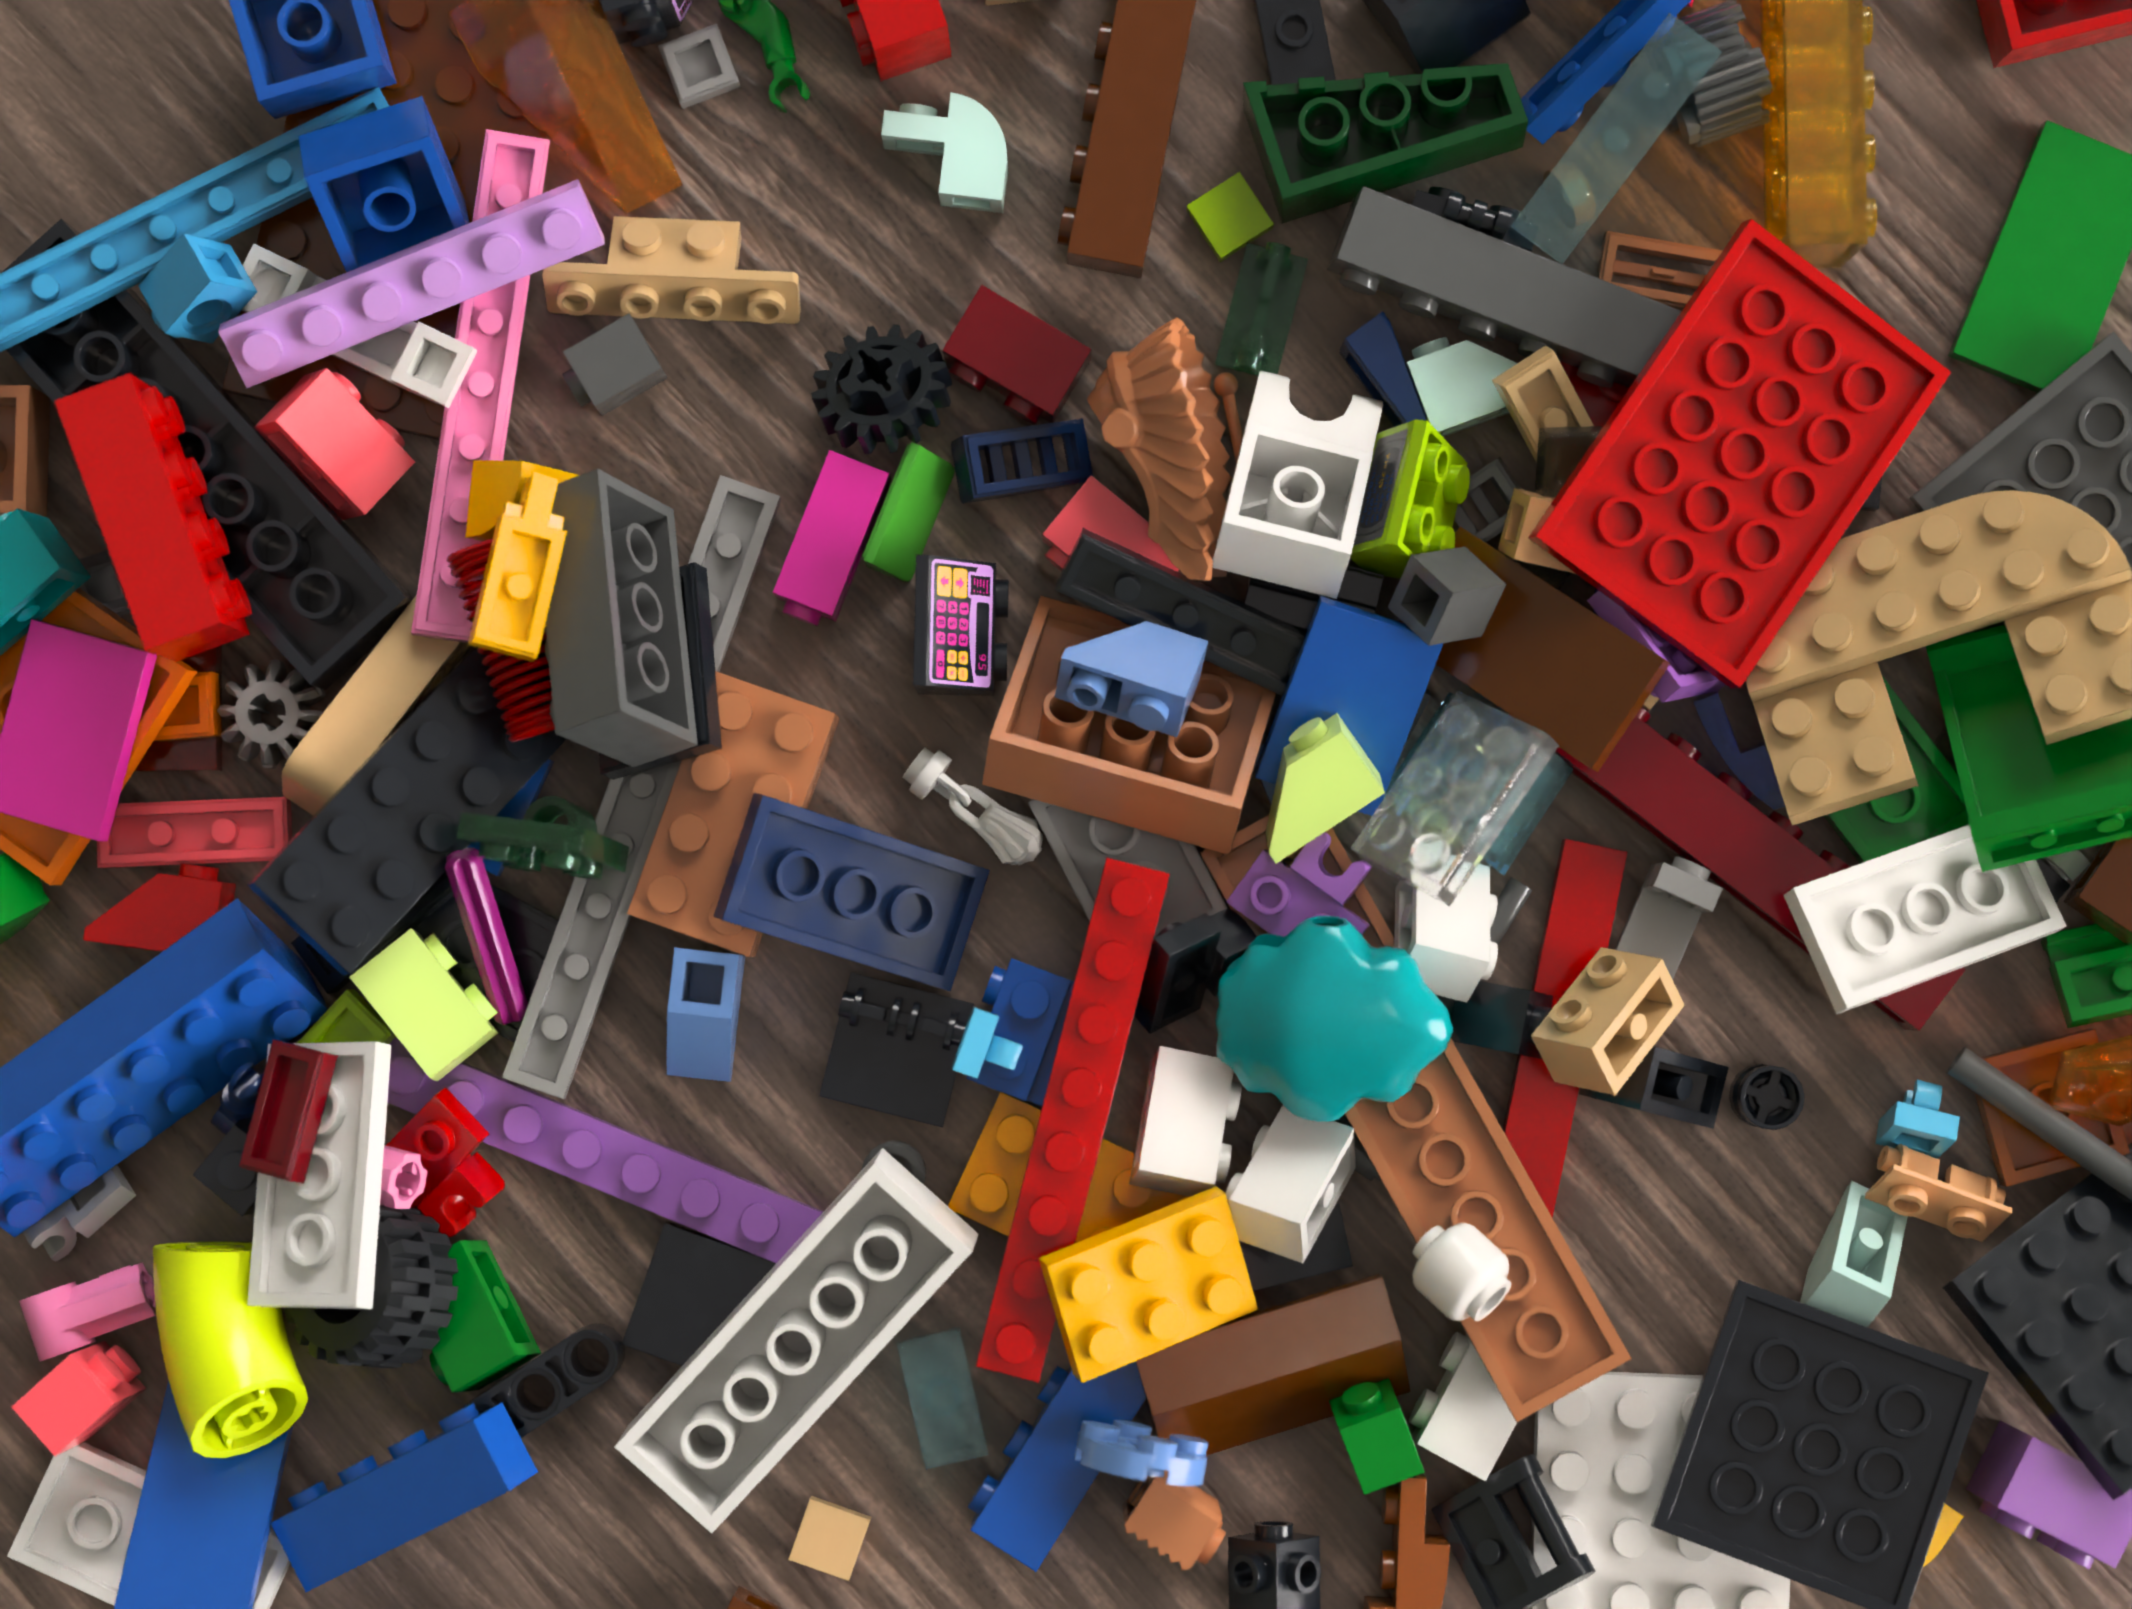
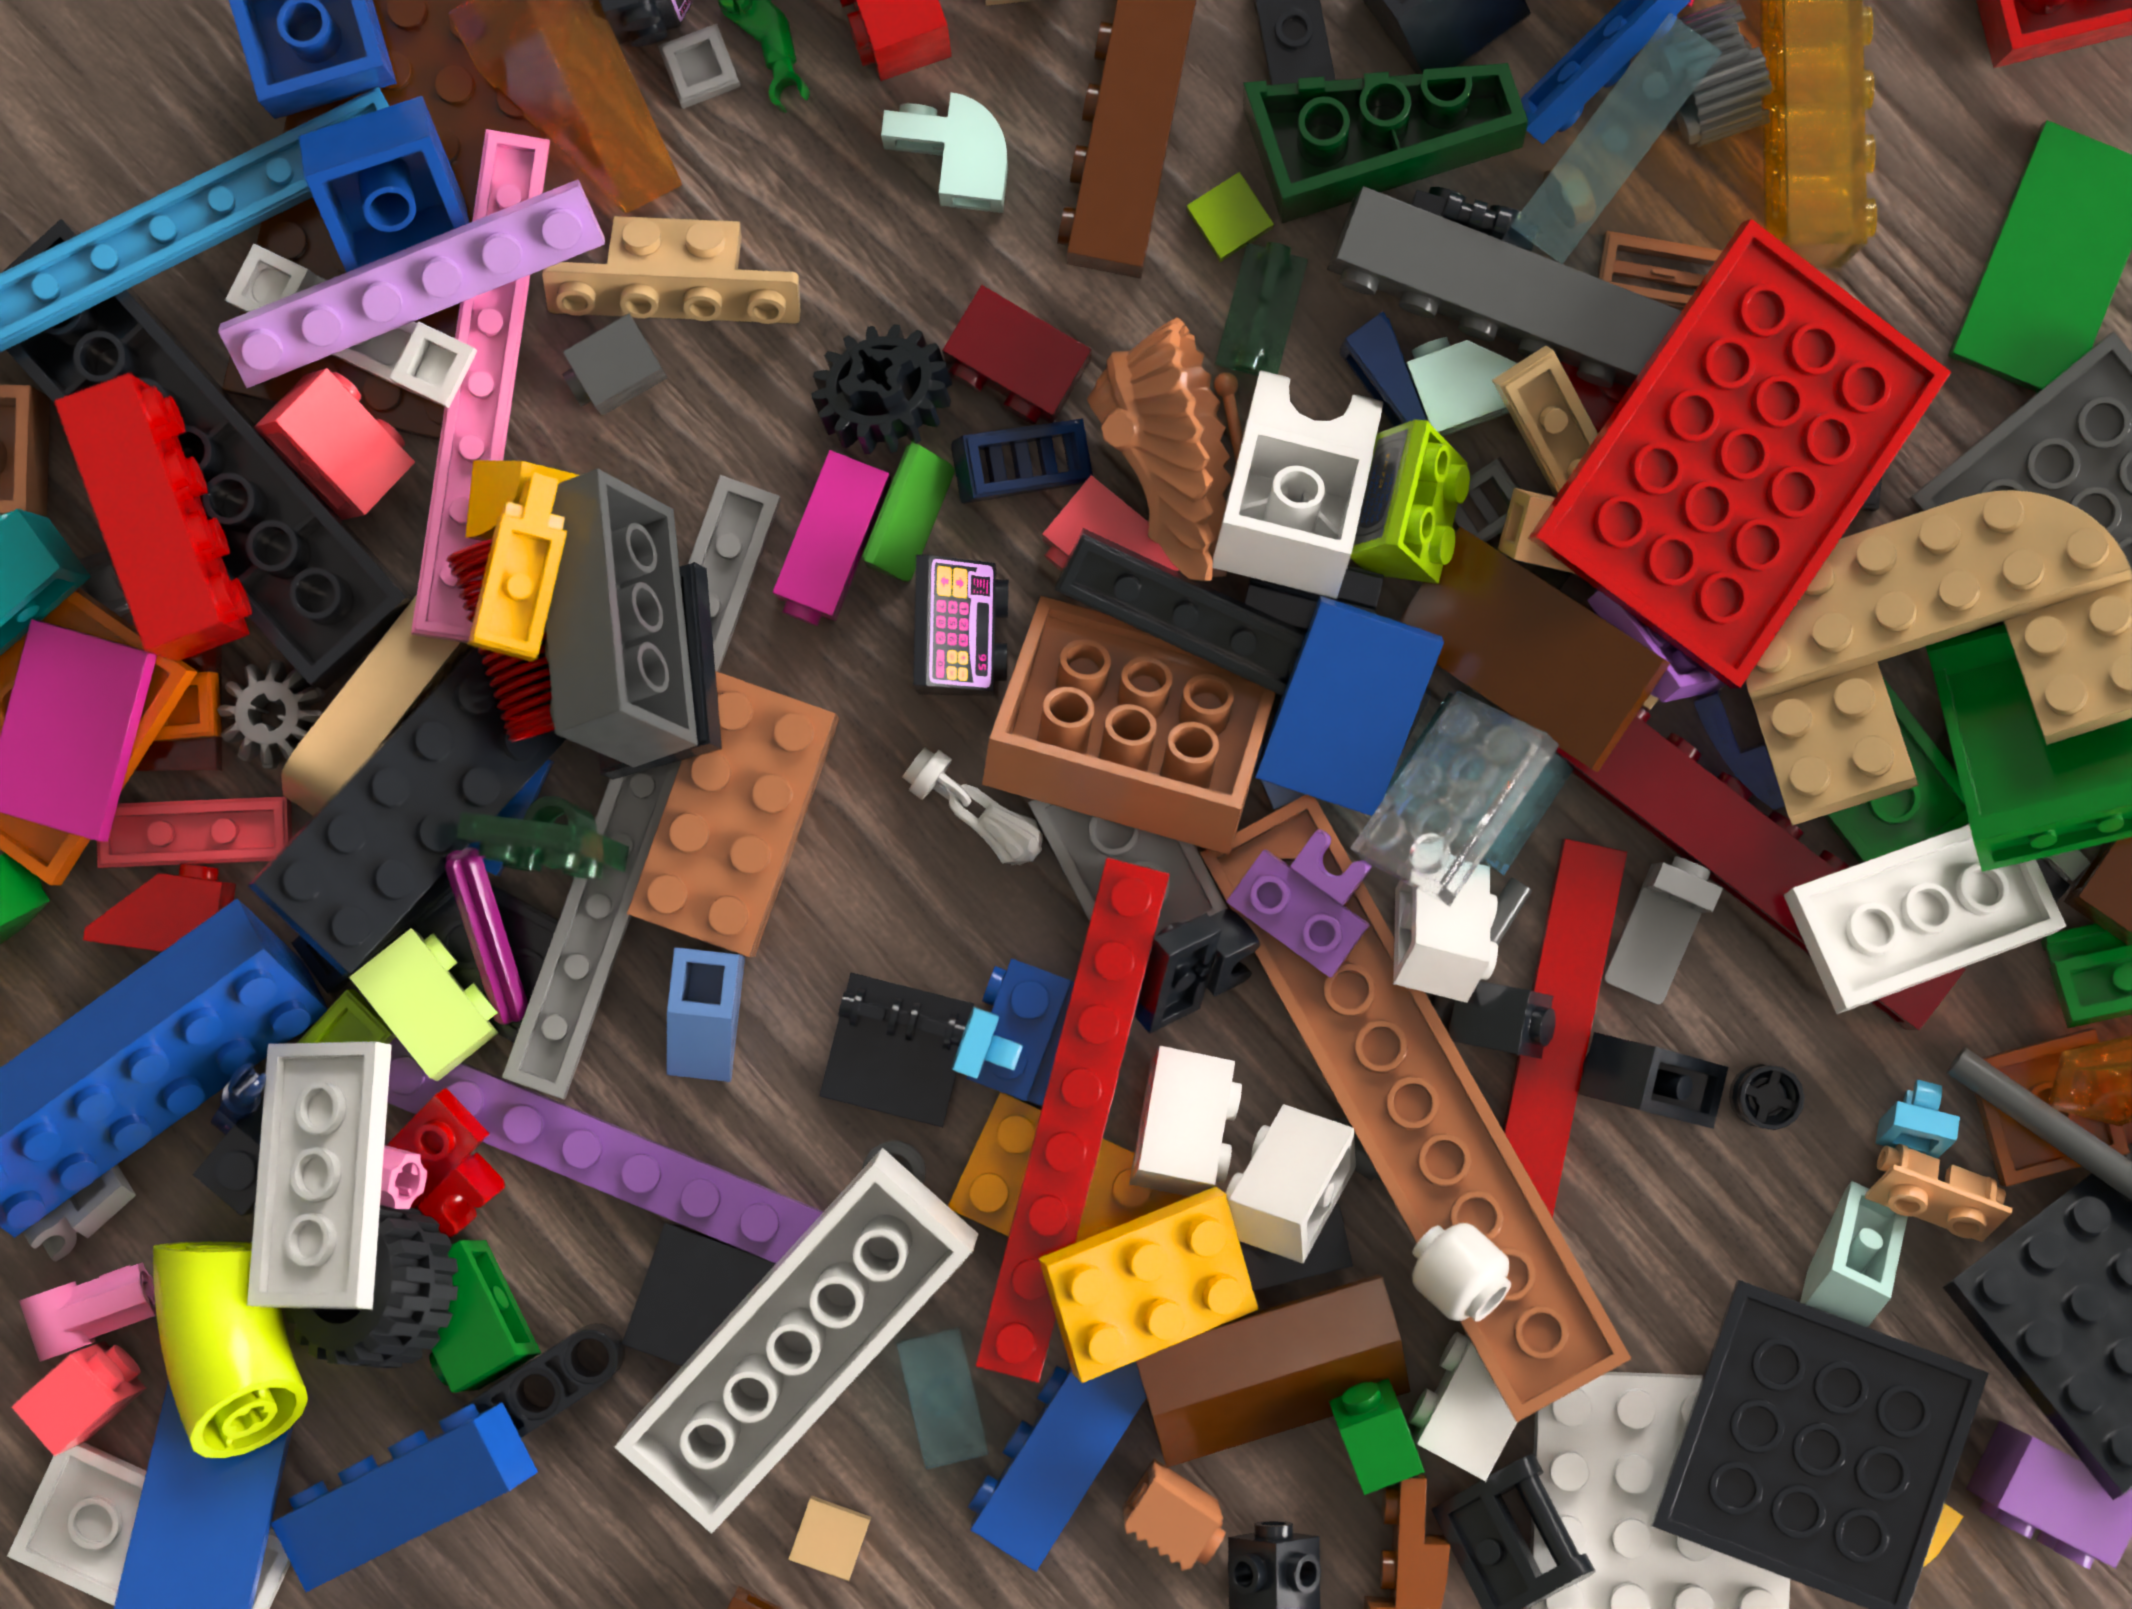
dark azure brick [138,233,257,343] -> none
dark red tile [239,1039,338,1184] -> none
dark blue plate [713,792,990,992] -> none
medium blue slope [1055,621,1208,737] -> none
medium blue plate [1074,1420,1208,1486] -> none
teal piece [1215,916,1453,1122] -> none
yellowish green slope [1265,713,1385,863] -> none
dark grey brick [1388,547,1506,646] -> none
tan brick [1531,947,1684,1095] -> none
clear smoke tile [1535,426,1602,496] -> none

